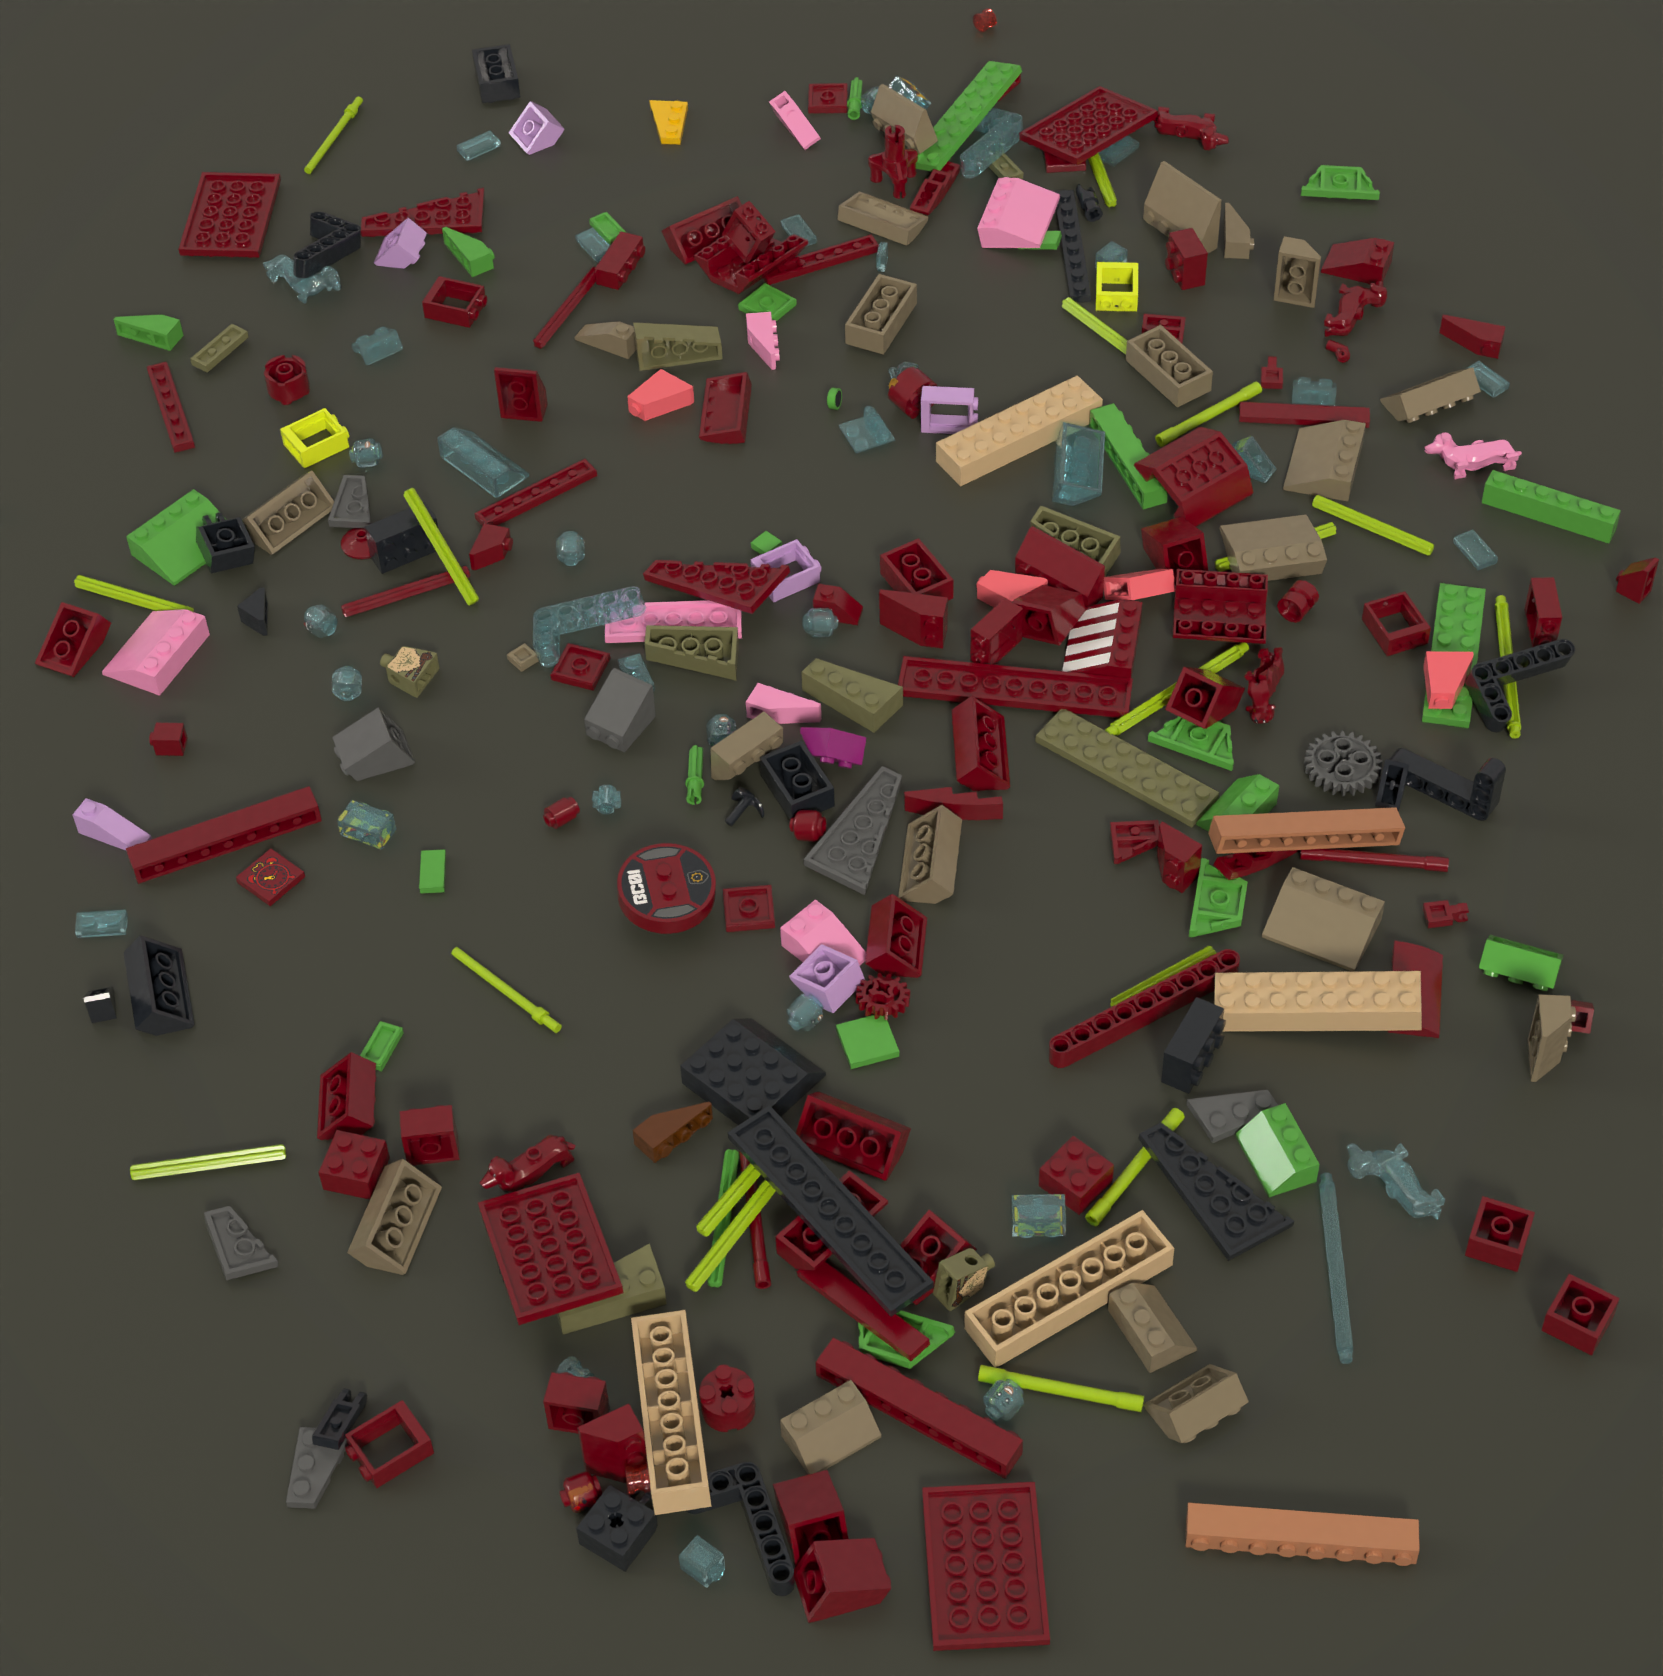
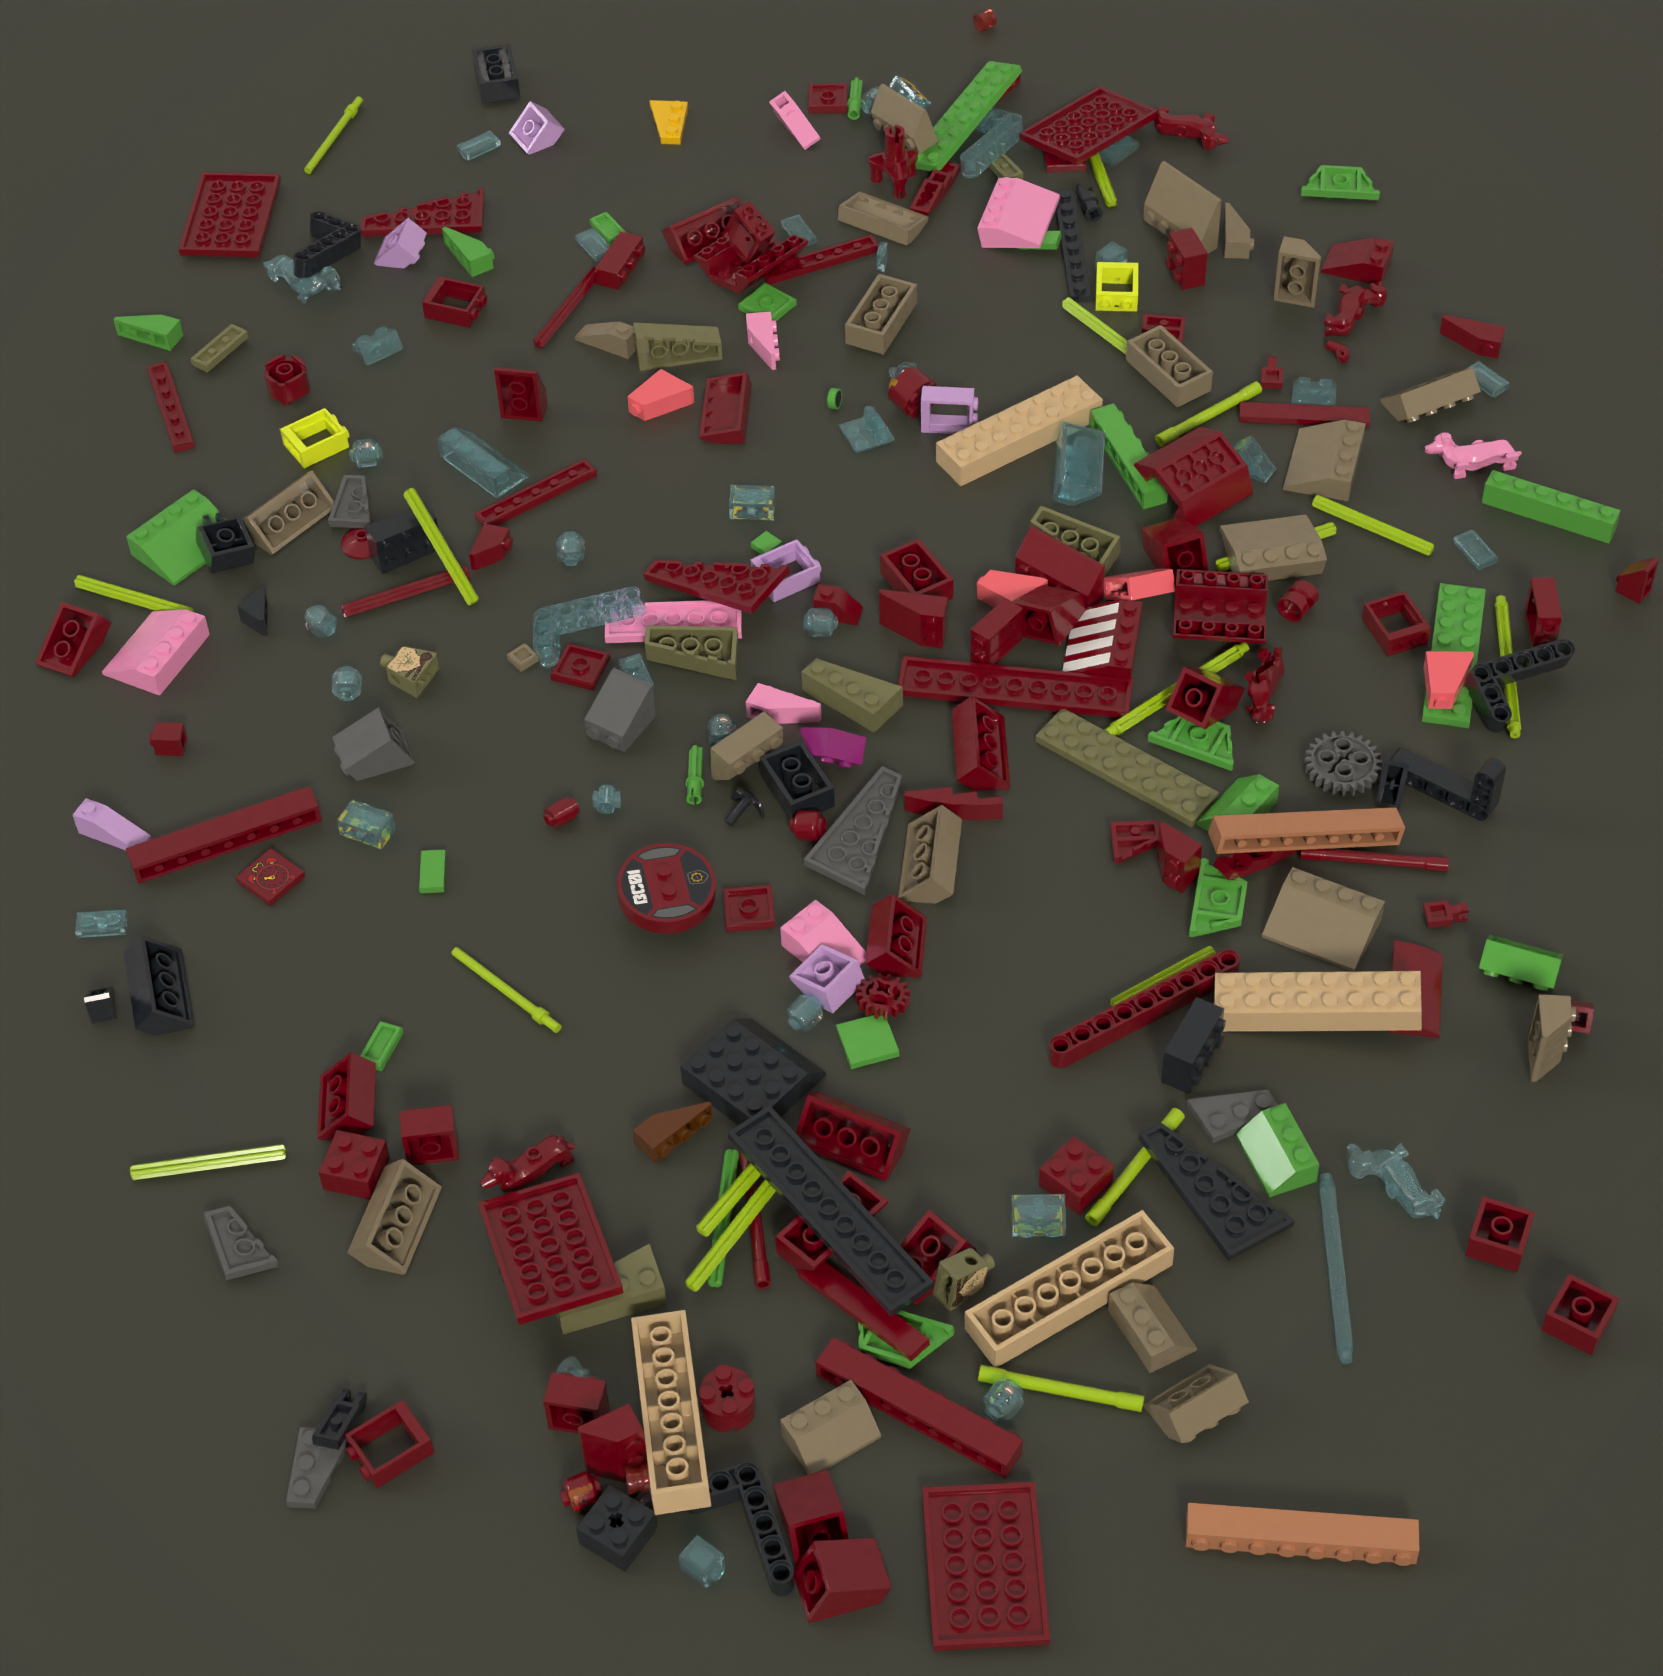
none -> clear light blue brick [729,485,776,520]

